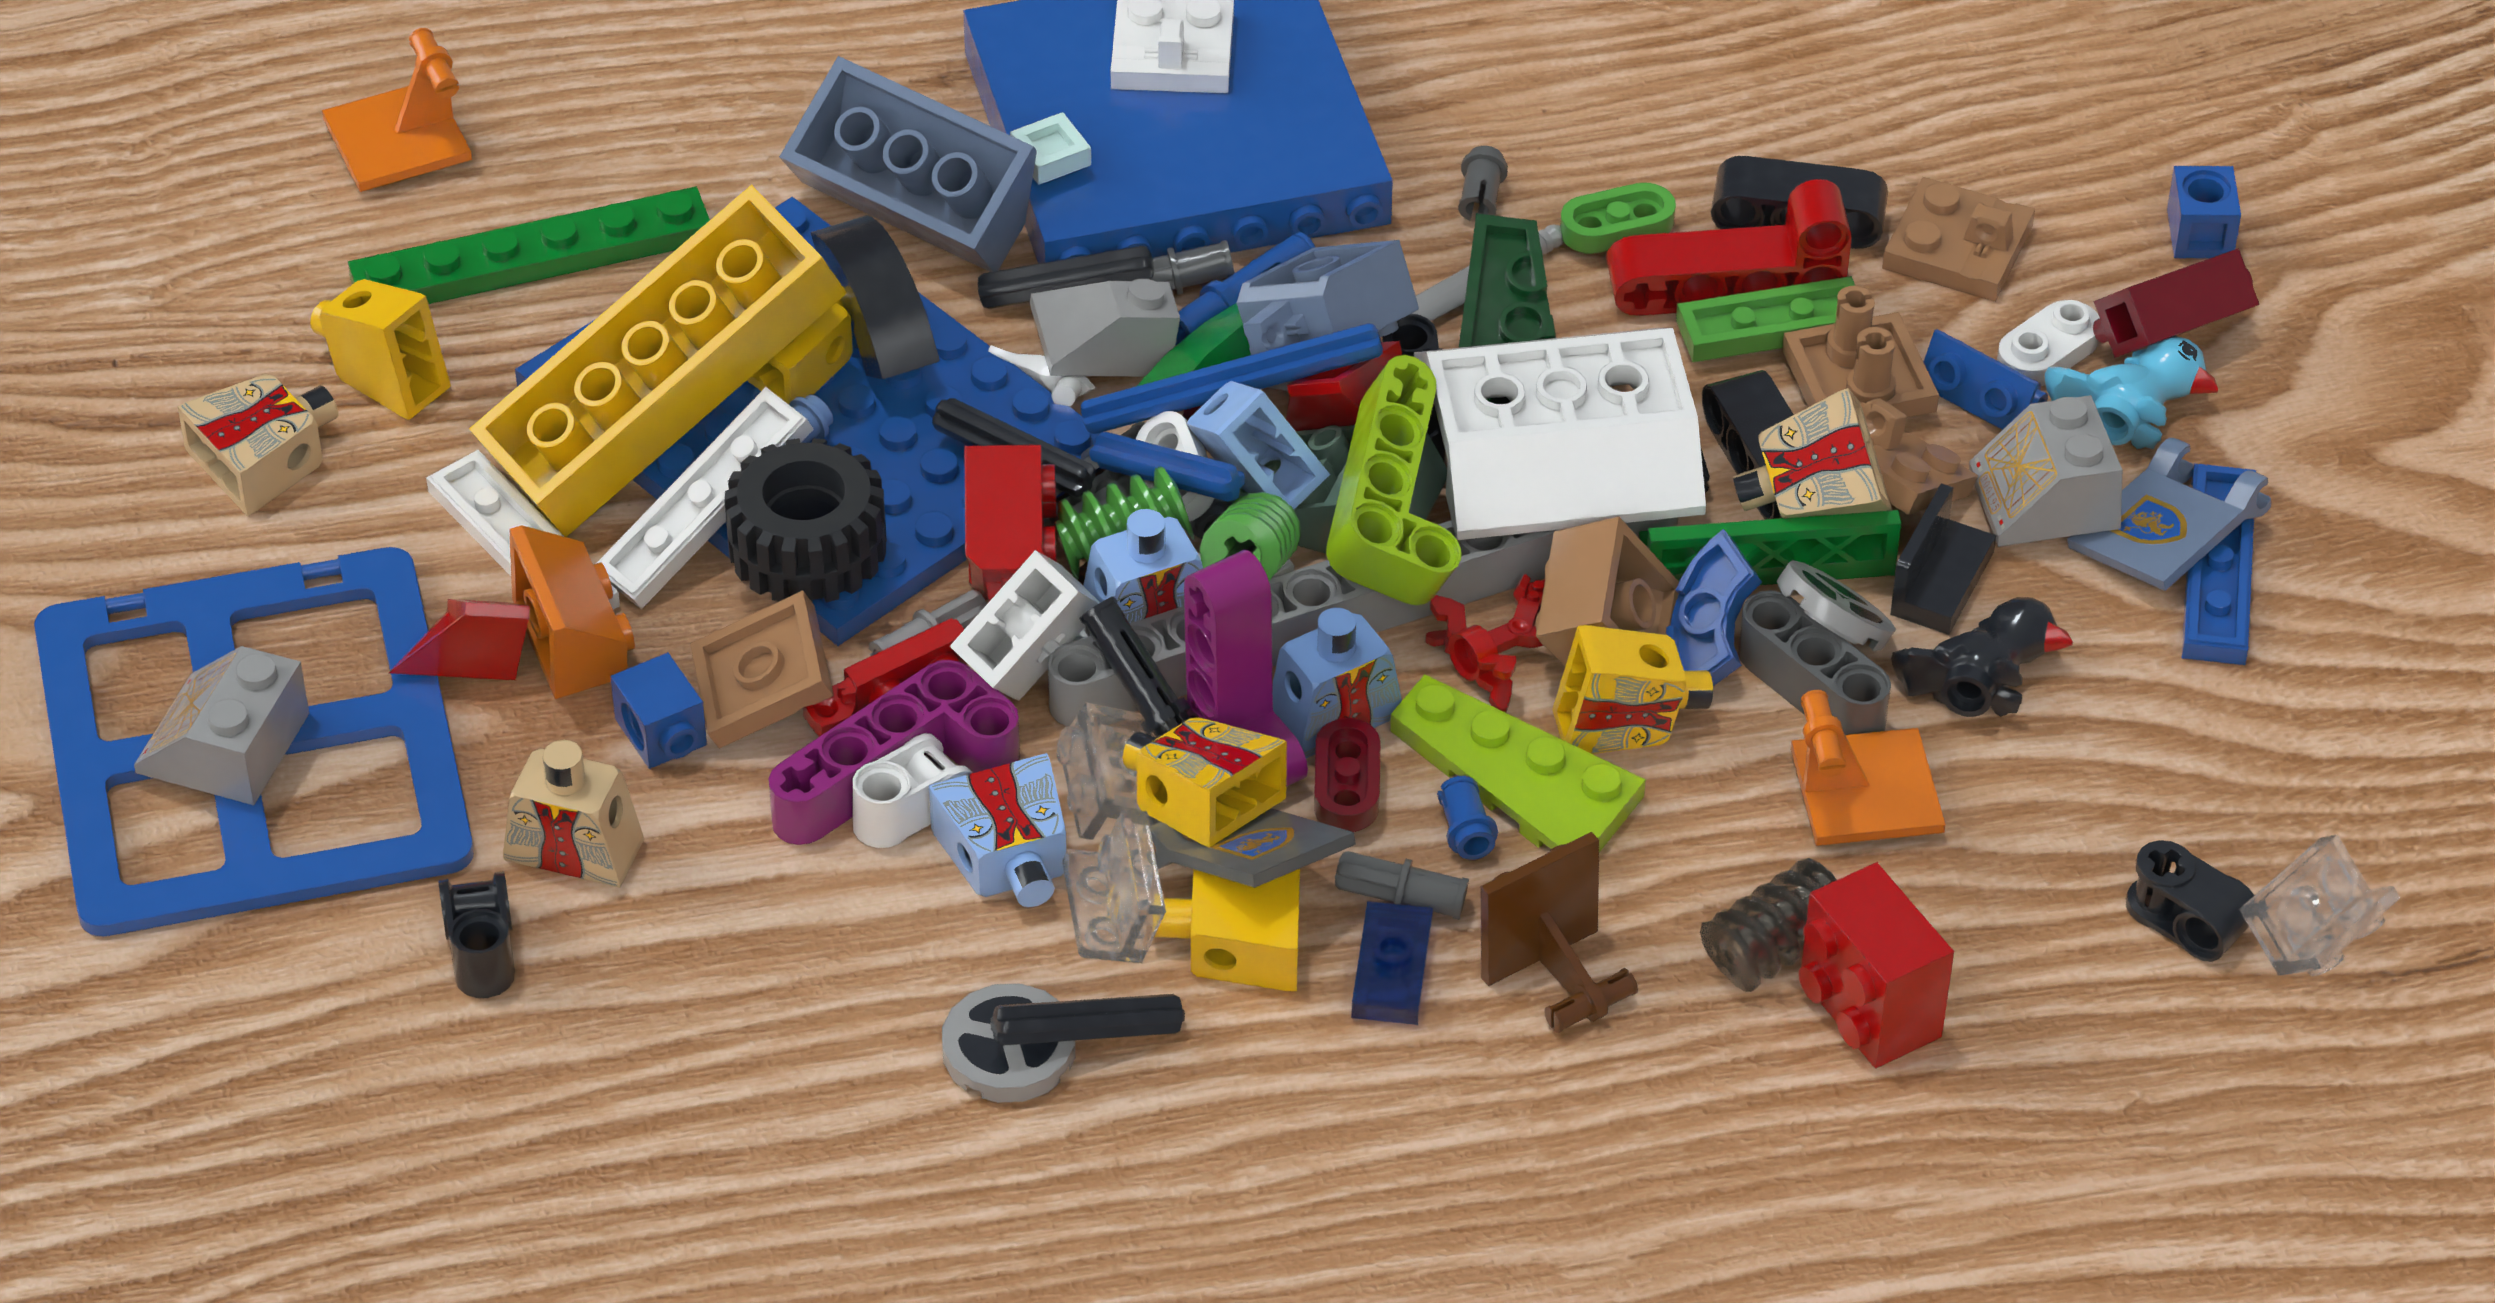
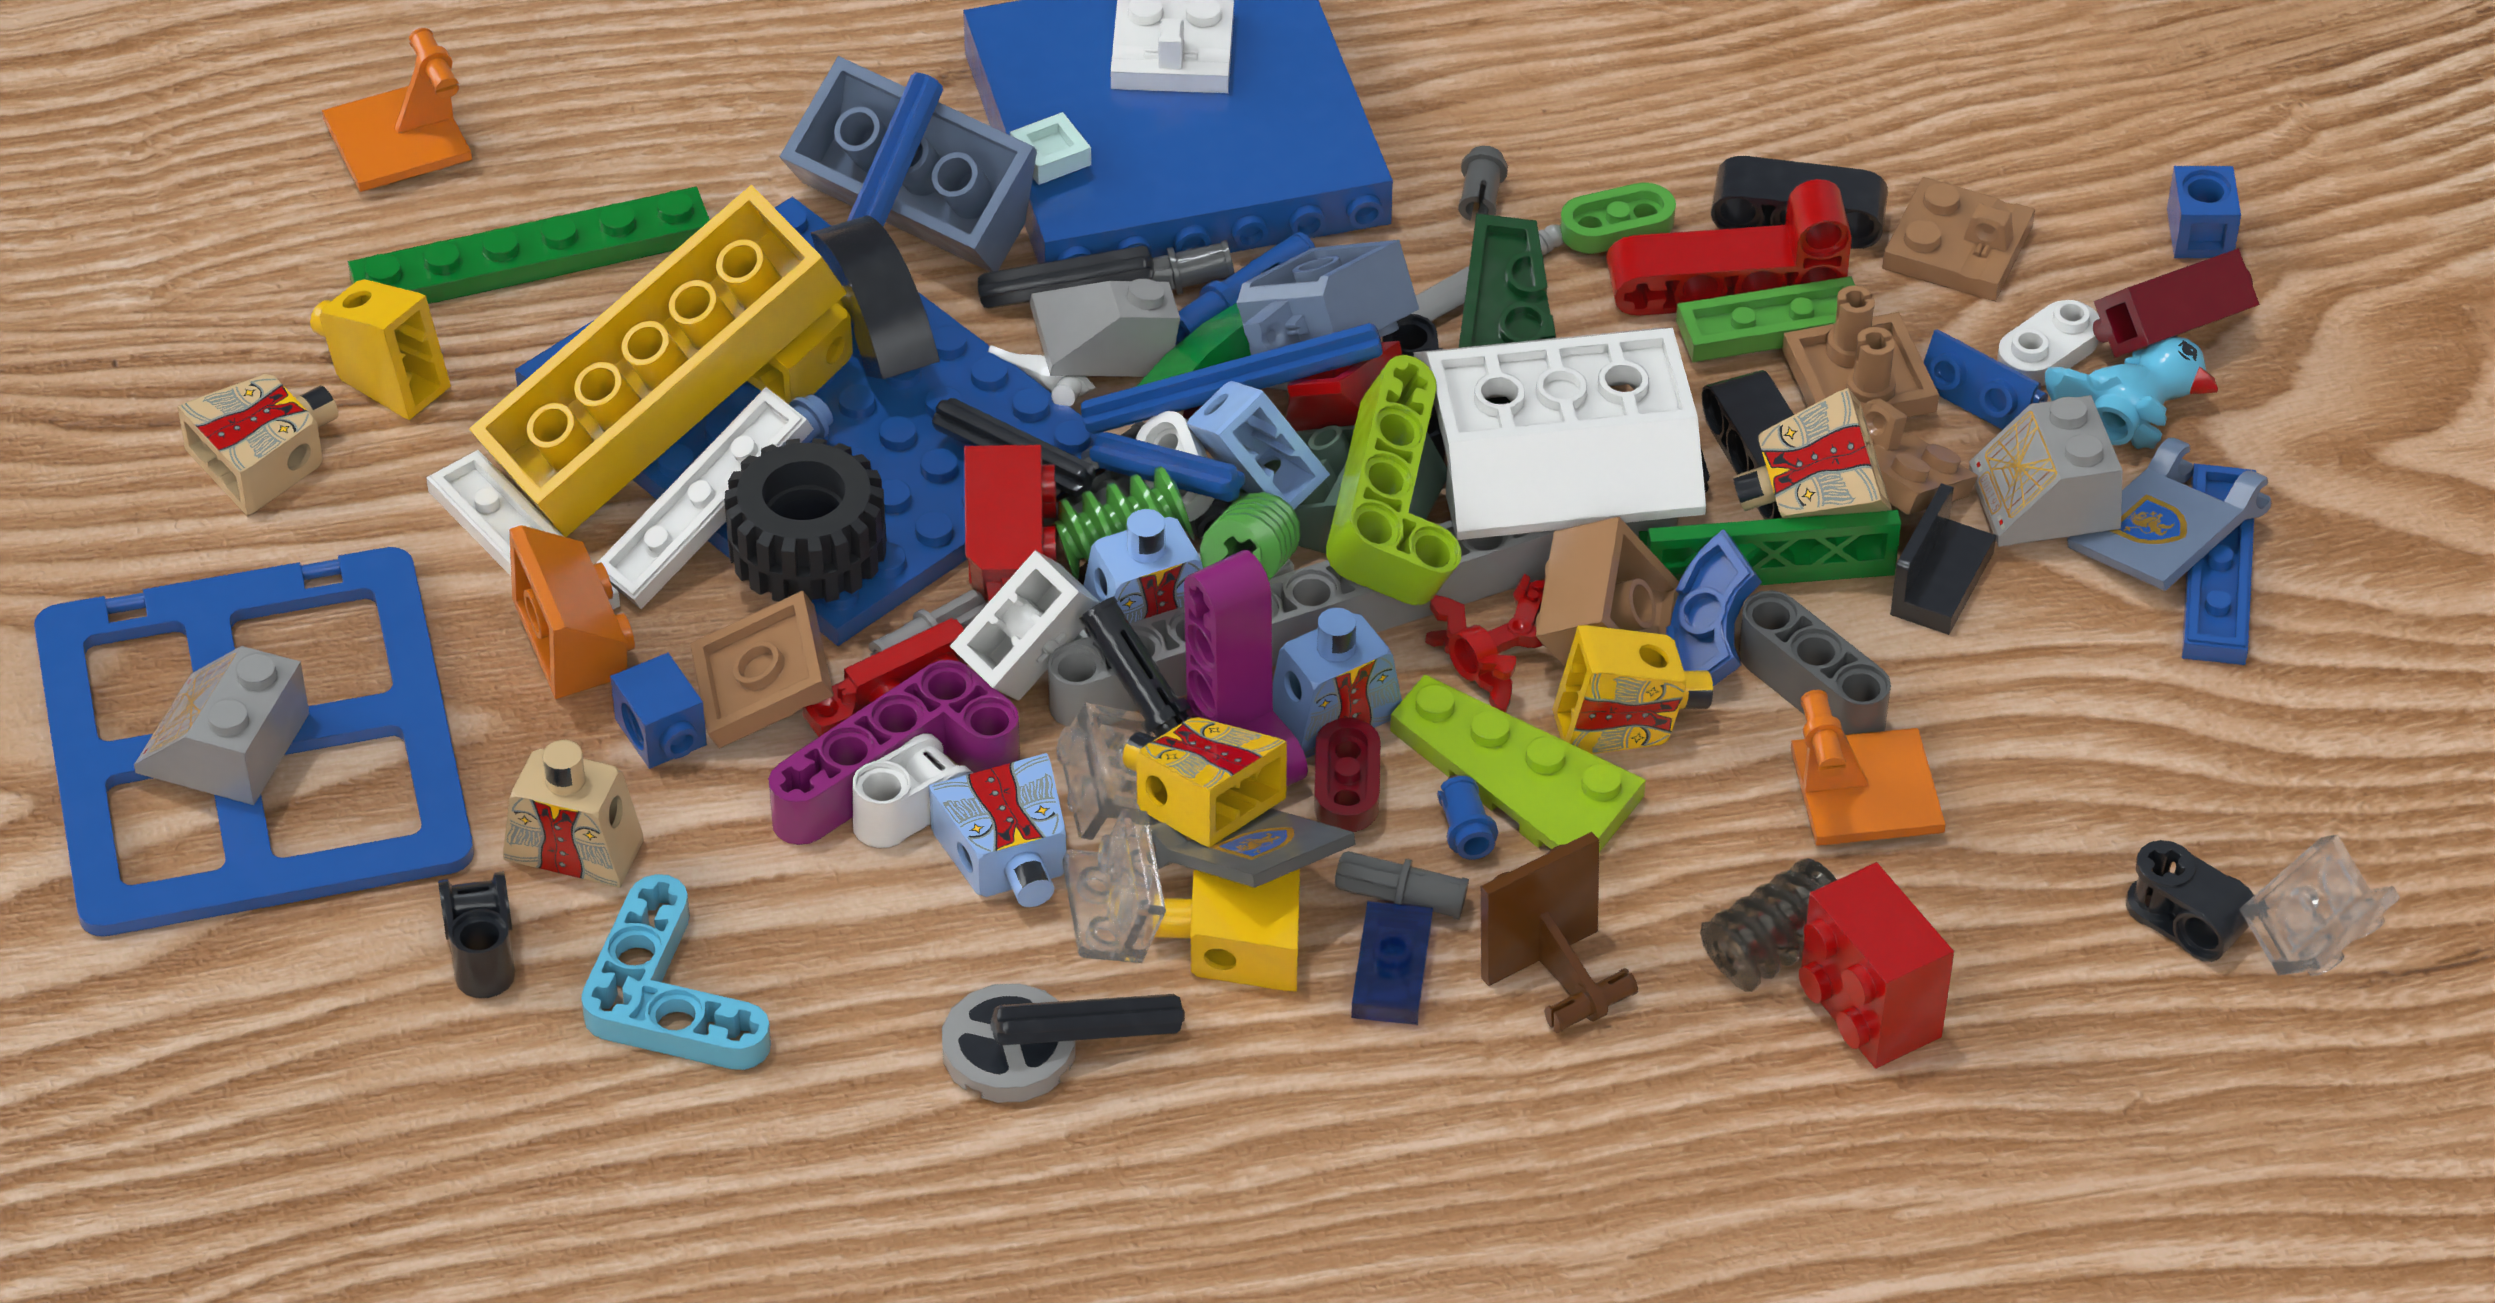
red slope [389,599,530,680] -> none
light grey tile [1777,560,1896,651] -> none
black animal [1891,597,2073,717] -> none
none -> medium azure beam [581,874,771,1070]
none -> blue axle [847,72,943,227]

